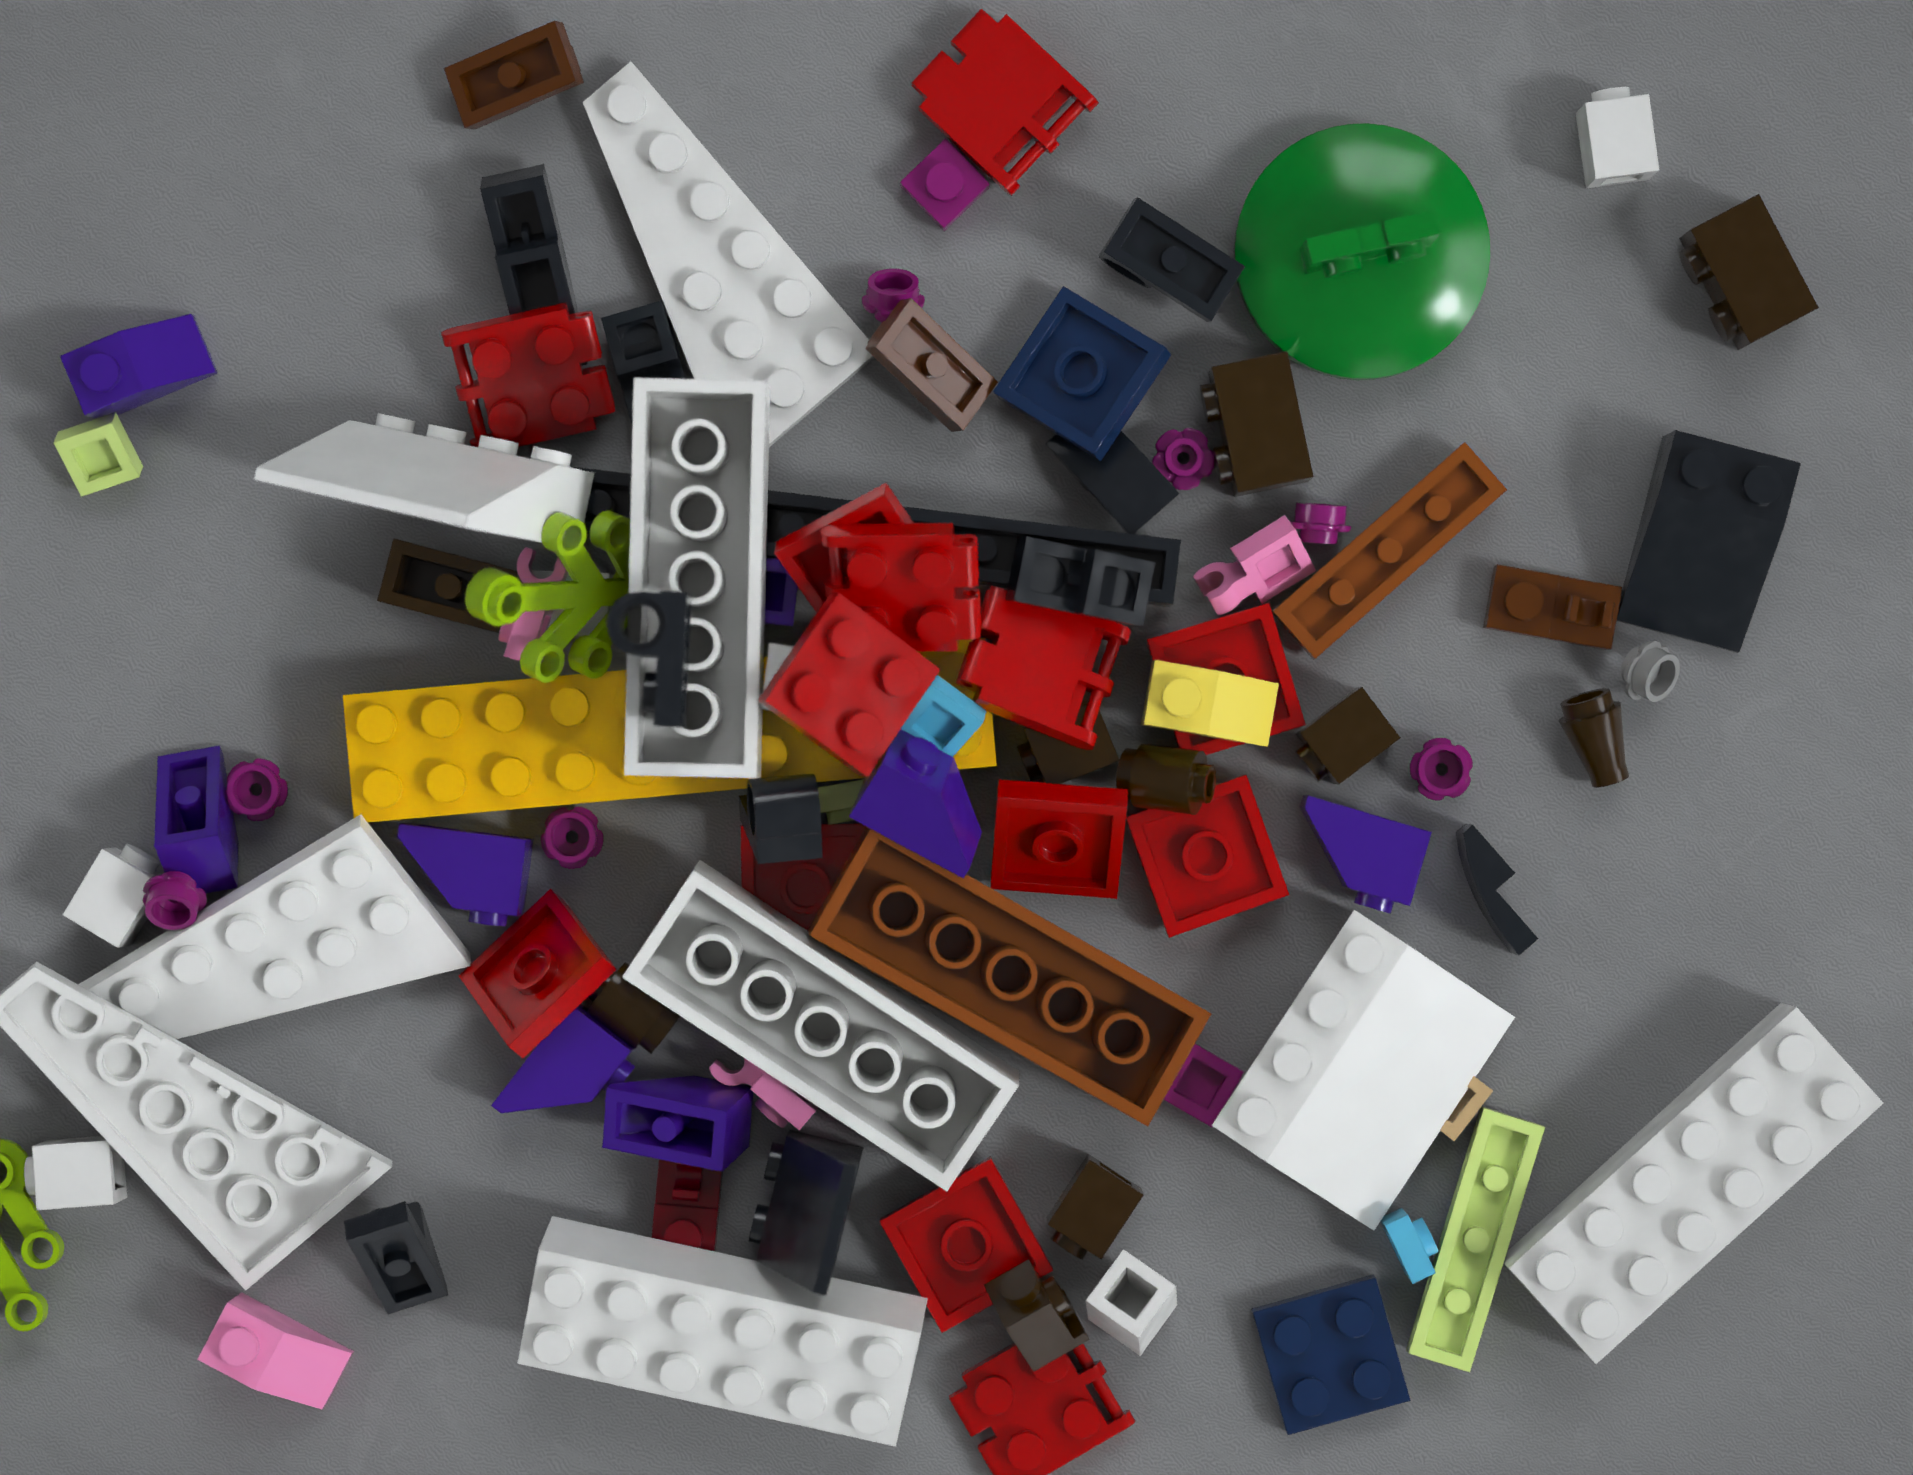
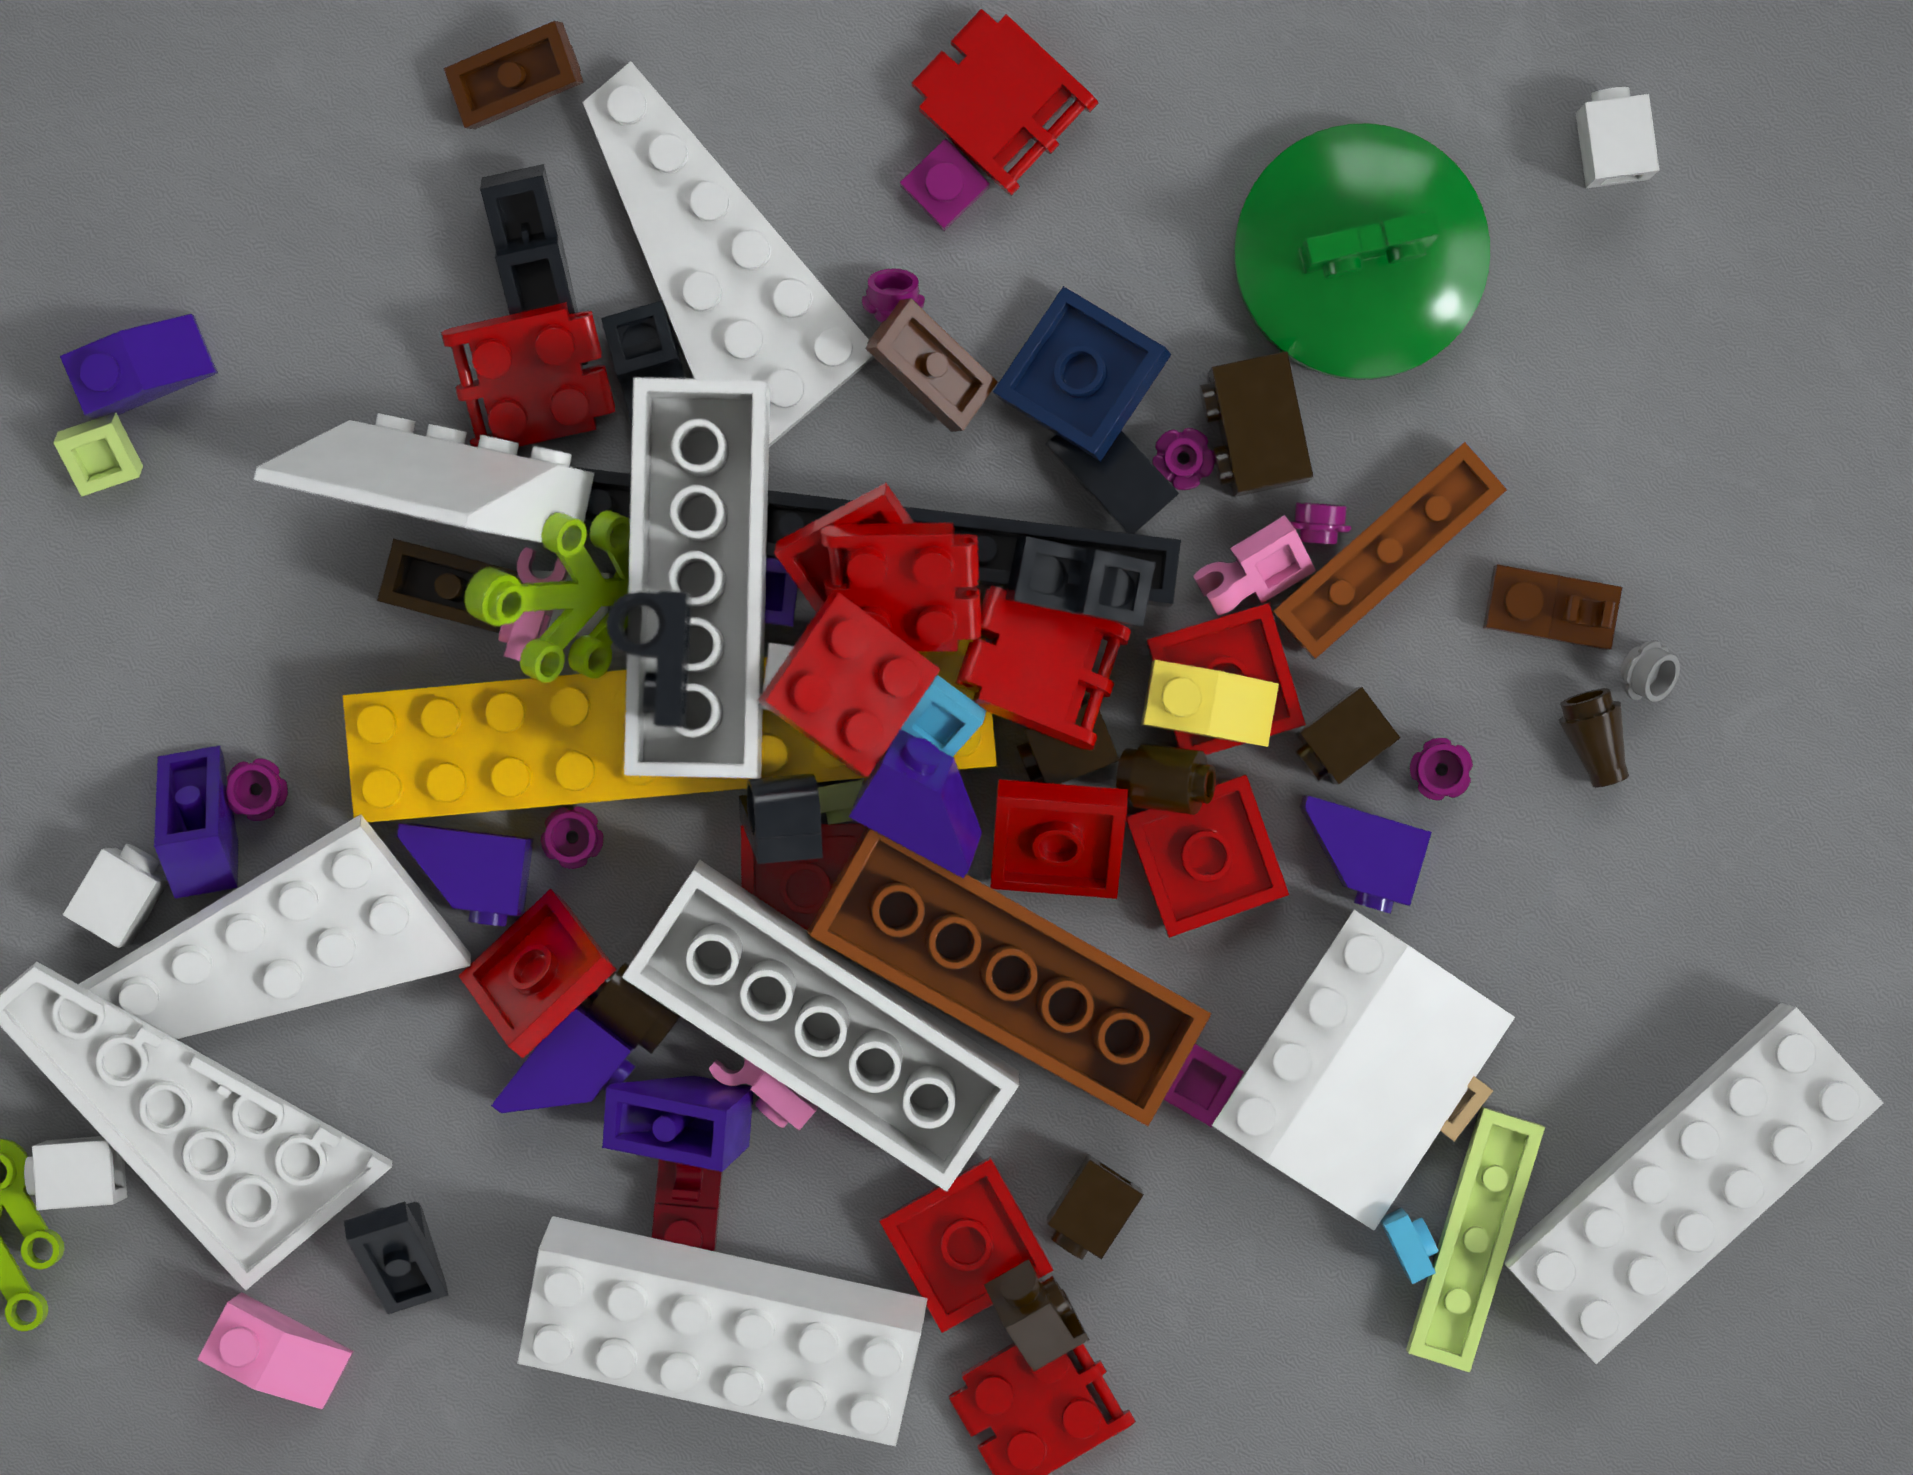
magenta plate [143,871,207,930] -> none
black slope [748,1130,863,1296] -> none
white brick [1086,1249,1177,1356] -> none
black plate [1099,197,1245,322] -> none
dark blue plate [1251,1274,1411,1435] -> none
black slope [1456,824,1538,955] -> none
black slope [1617,430,1801,653] -> none
dark brown brick [1679,194,1819,350] -> none

